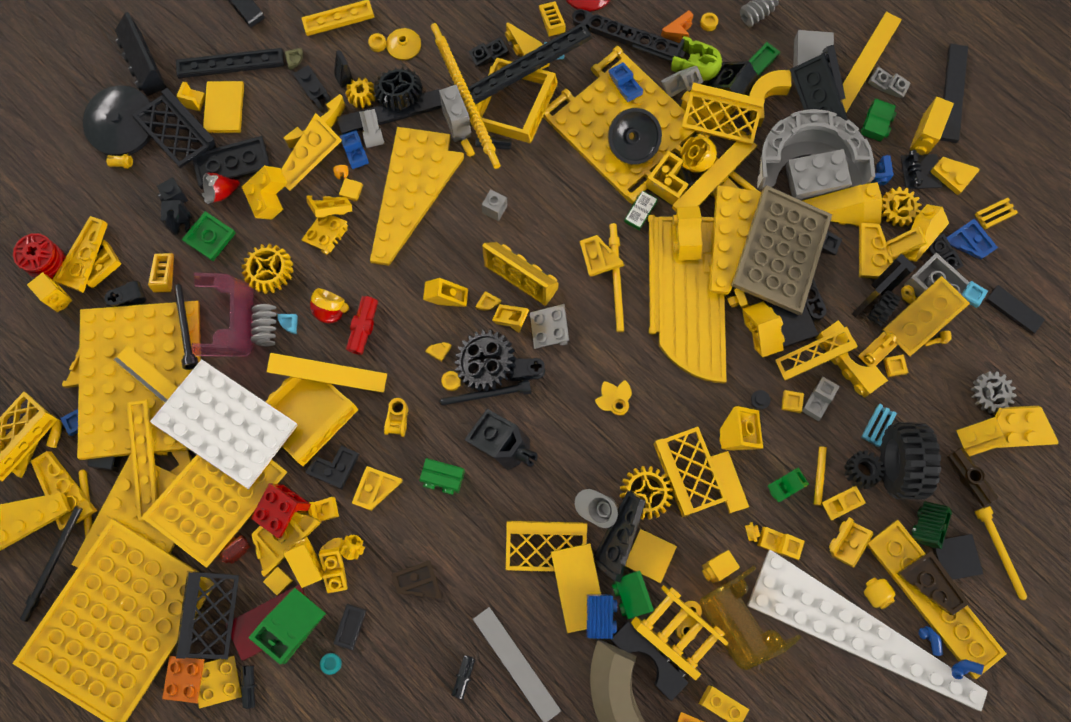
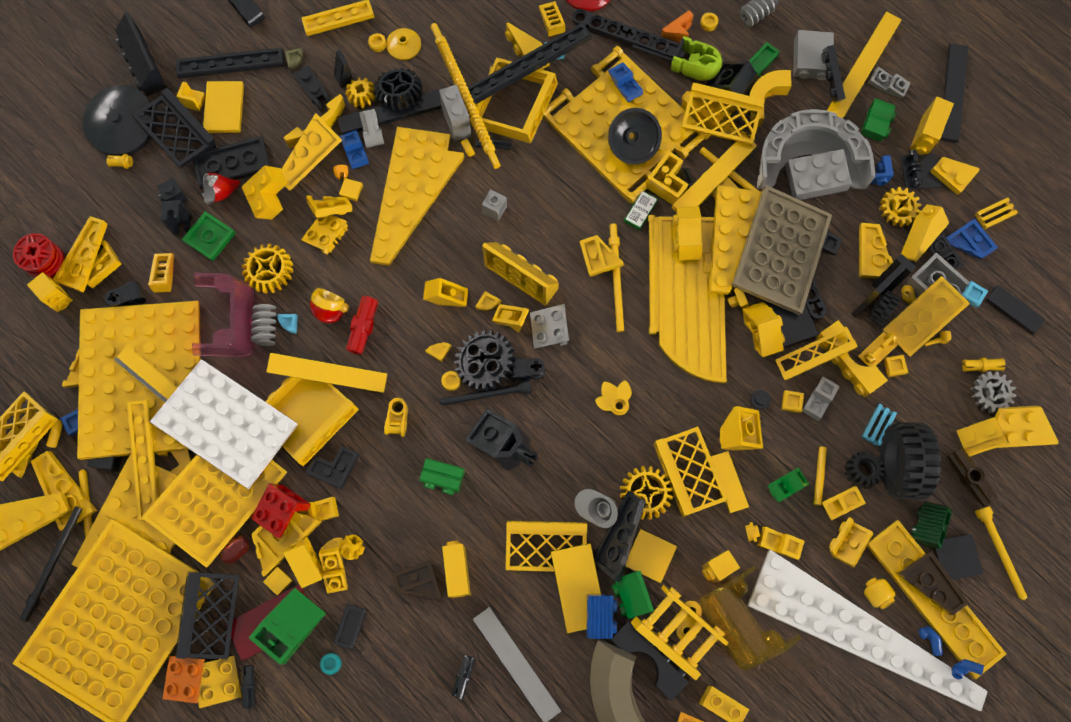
black piece [174,284,198,370] -> none
yellow wing [352,466,403,511] -> none
black slope [469,37,510,67] -> none
light grey slope [661,66,703,97] -> none
yellow cylinder [680,134,717,173] -> none
black tile [790,53,848,121] -> none
yellow wedge [803,182,882,227] -> none
yellow tile [886,226,928,260] -> none
none -> yellow brick [442,541,471,598]
none -> yellow pin [962,357,1005,373]

